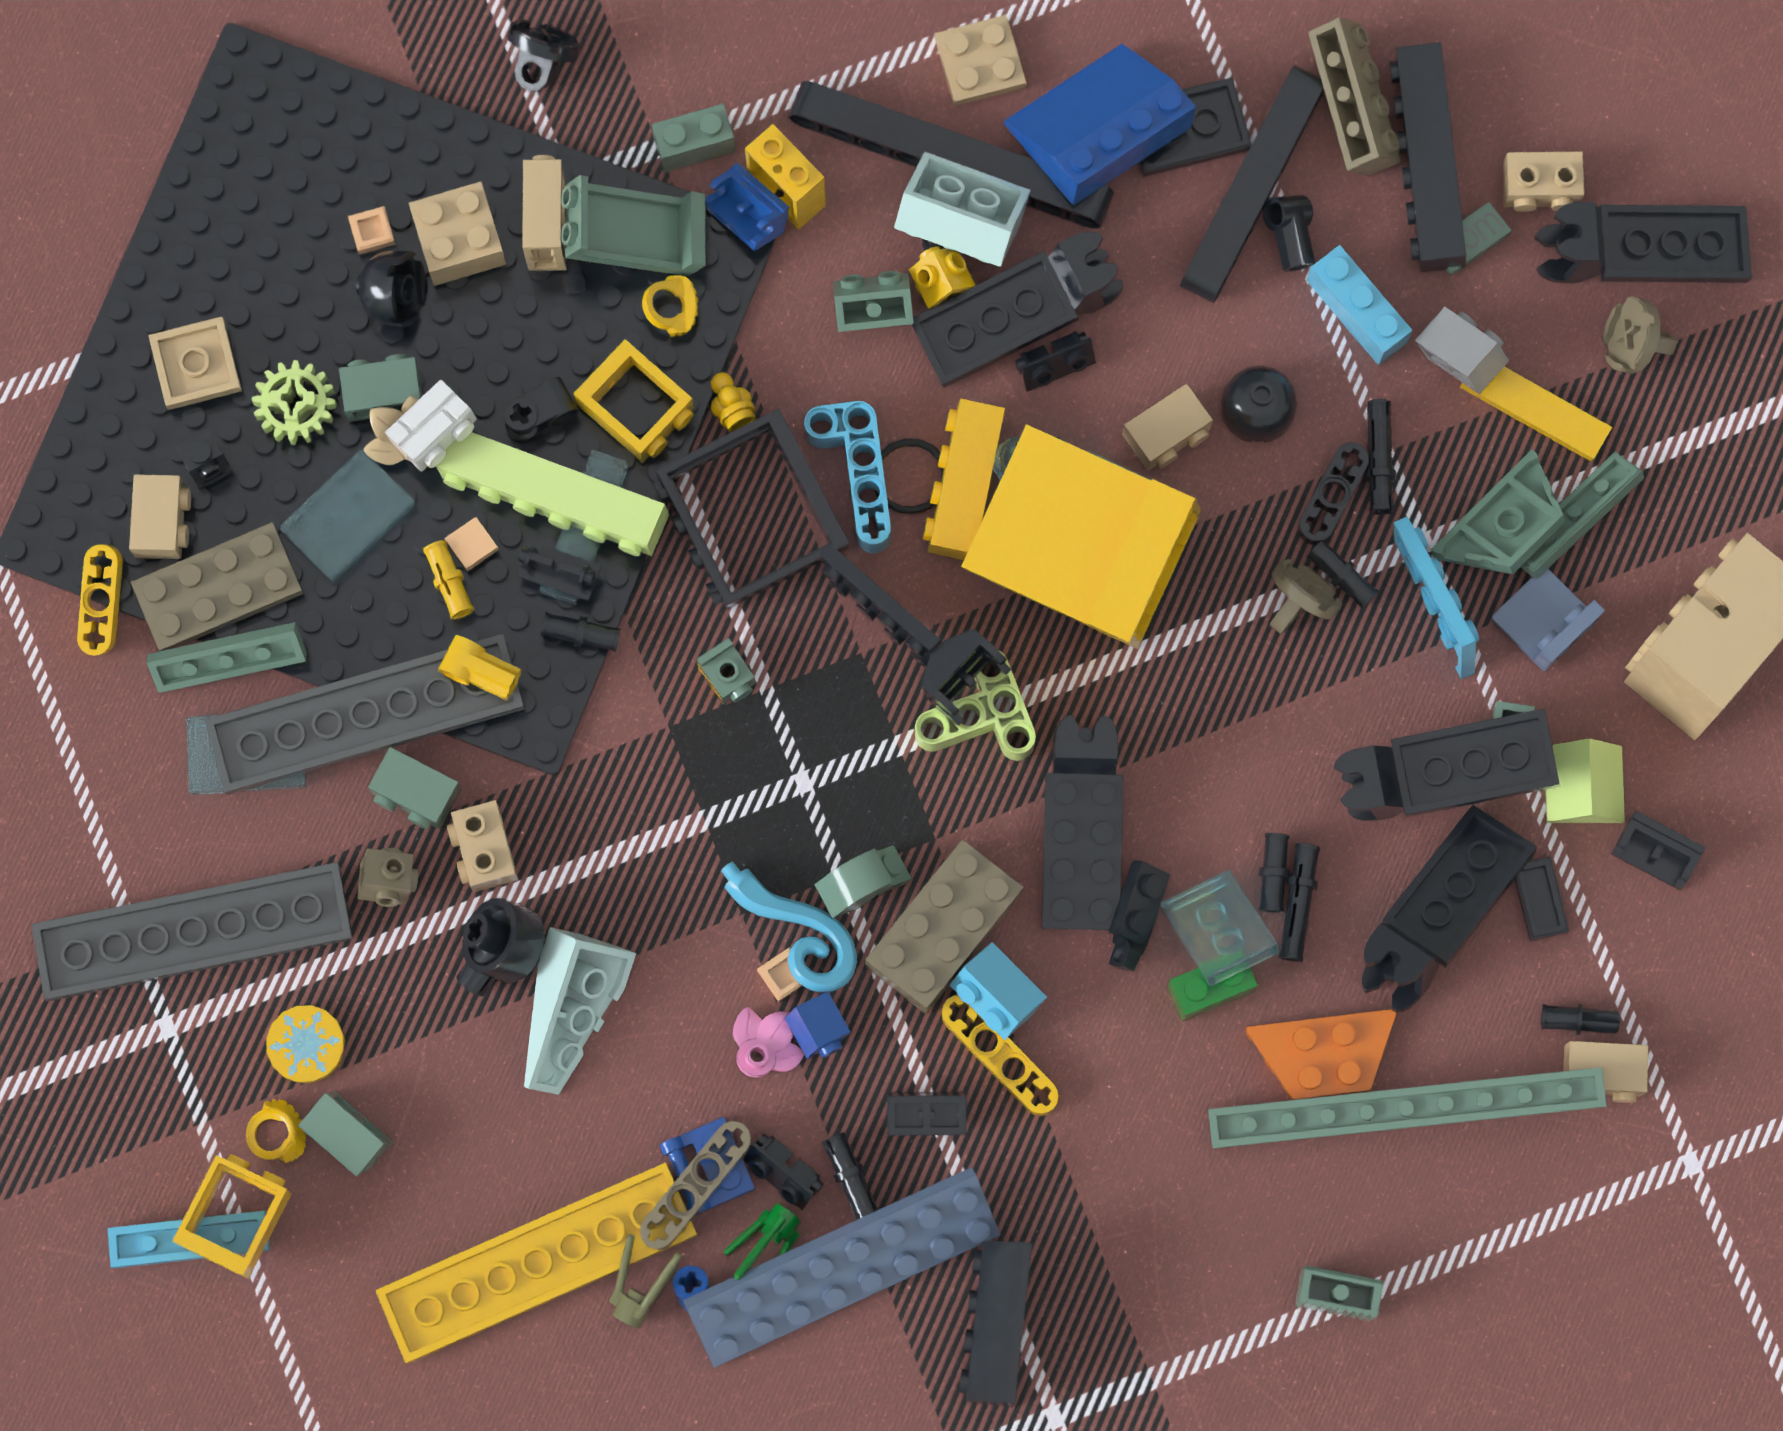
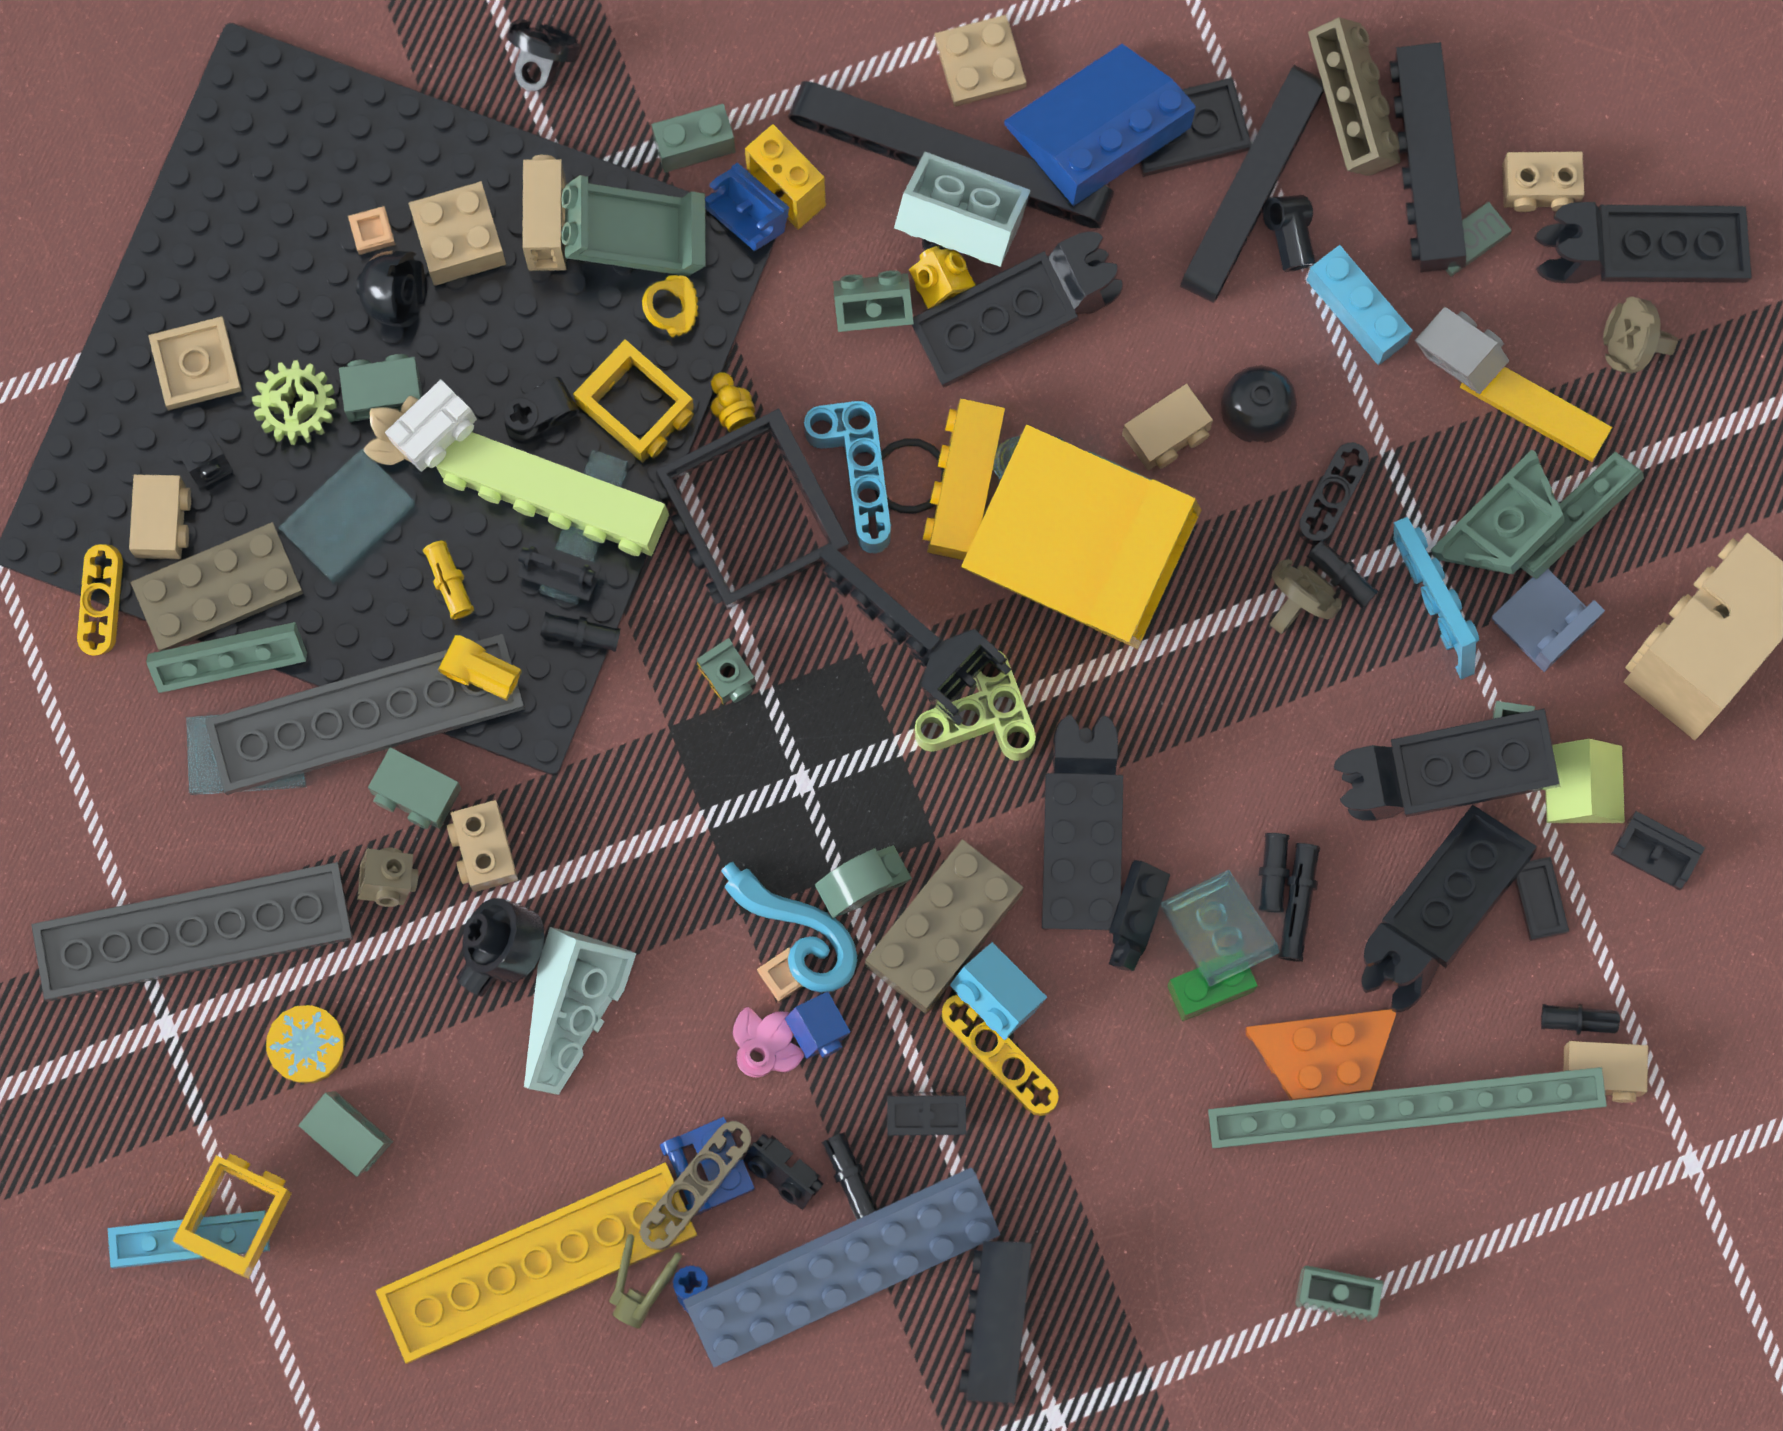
yellow piece [246,1099,306,1163] -> none
light nougat tile [444,517,499,572] -> none
green plant [724,1203,801,1280] -> none
black hinge [1014,331,1096,392] -> none
black pin [1366,399,1396,515] -> none

